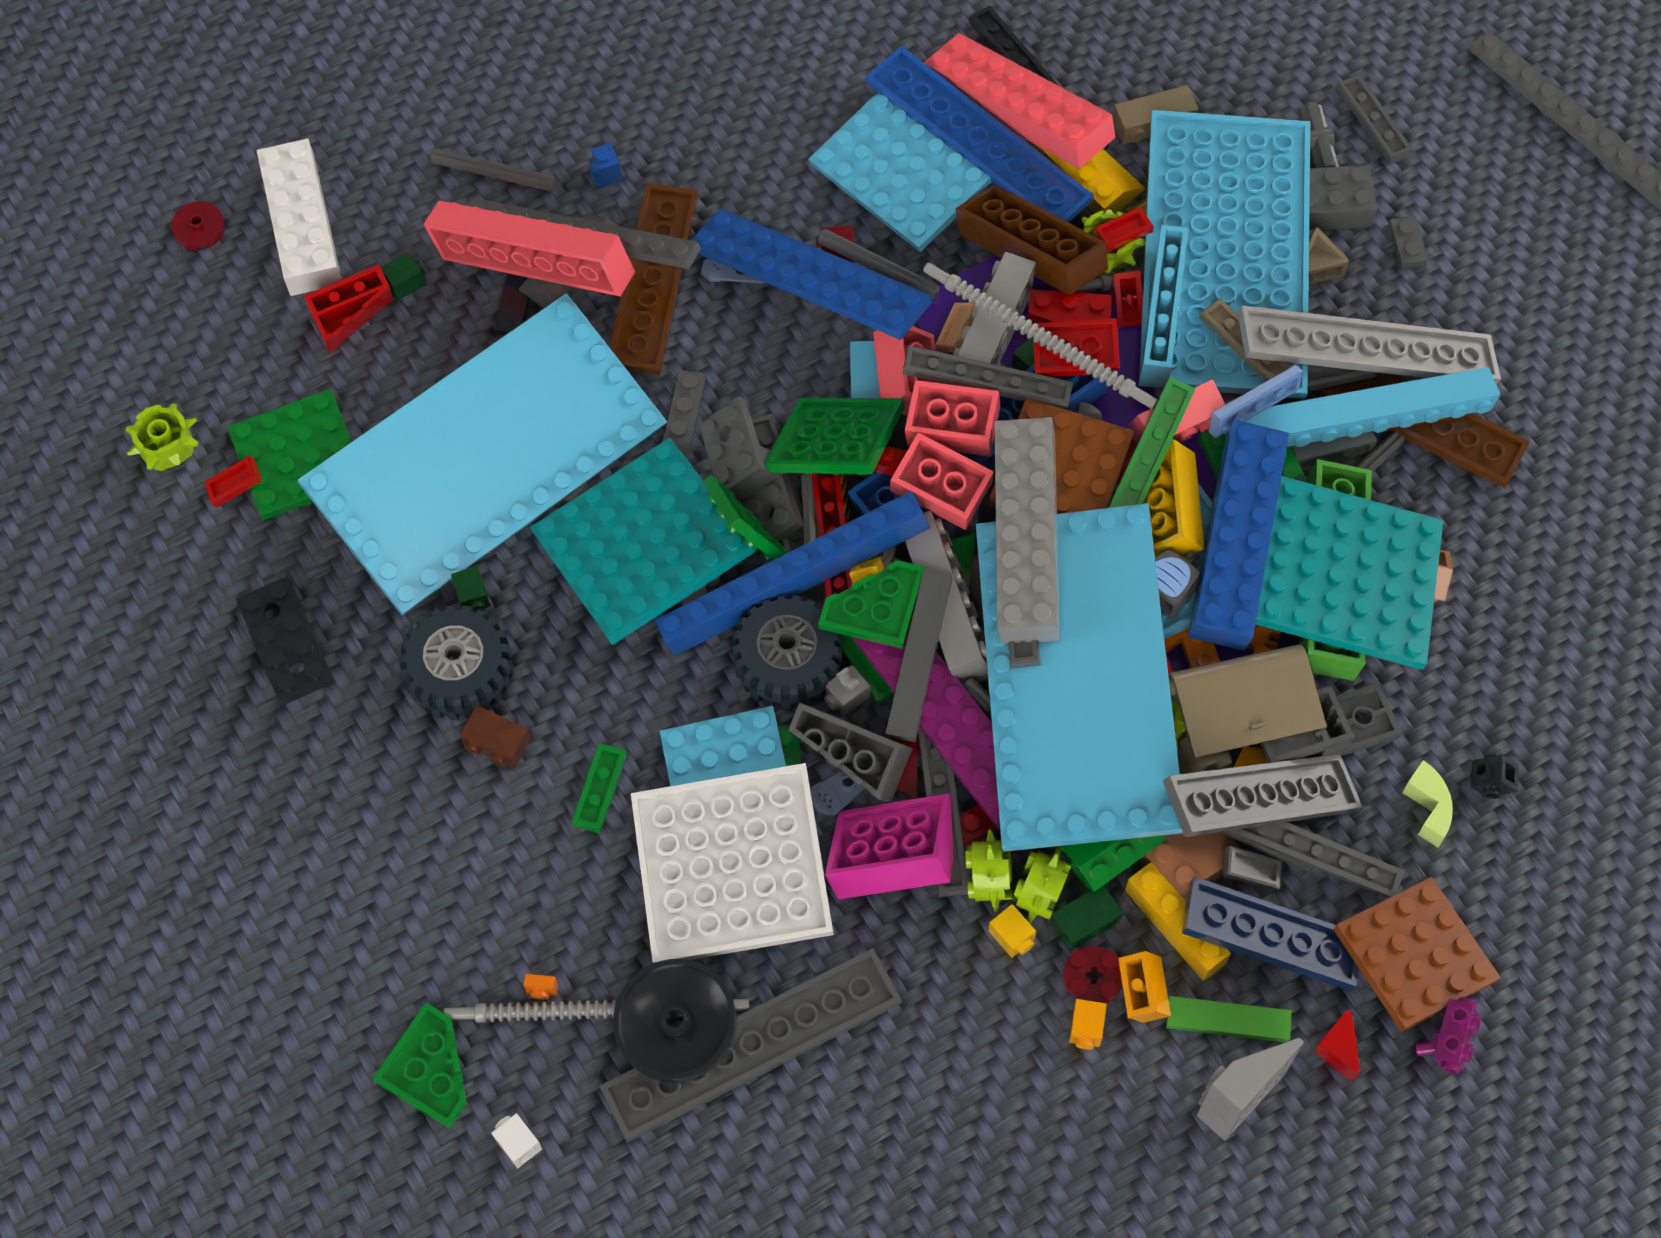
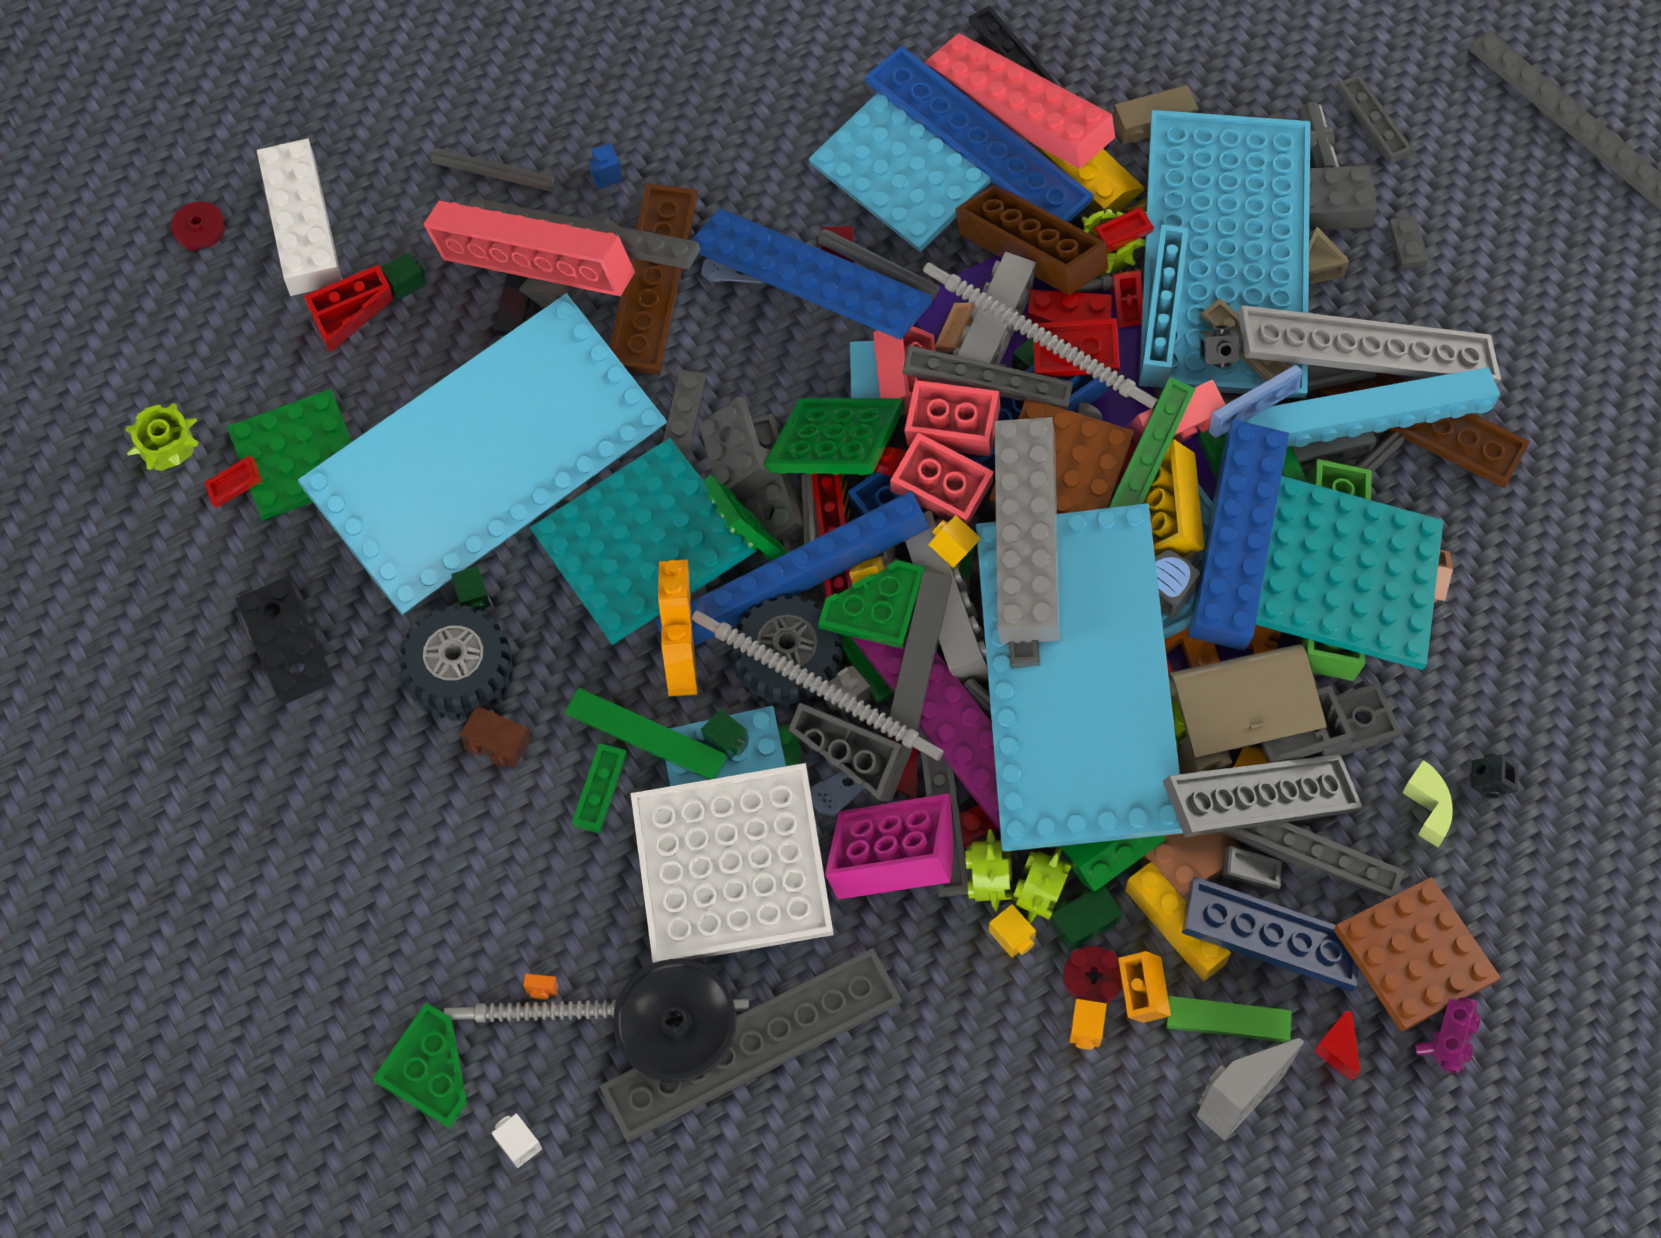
none -> green tile [564,688,728,780]
none -> light orange arch [658,560,698,696]
none -> light grey hose [692,610,944,761]
none -> dark green brick [701,708,749,761]
none -> yellow brick [928,515,981,568]
none -> black brick [1199,325,1243,367]

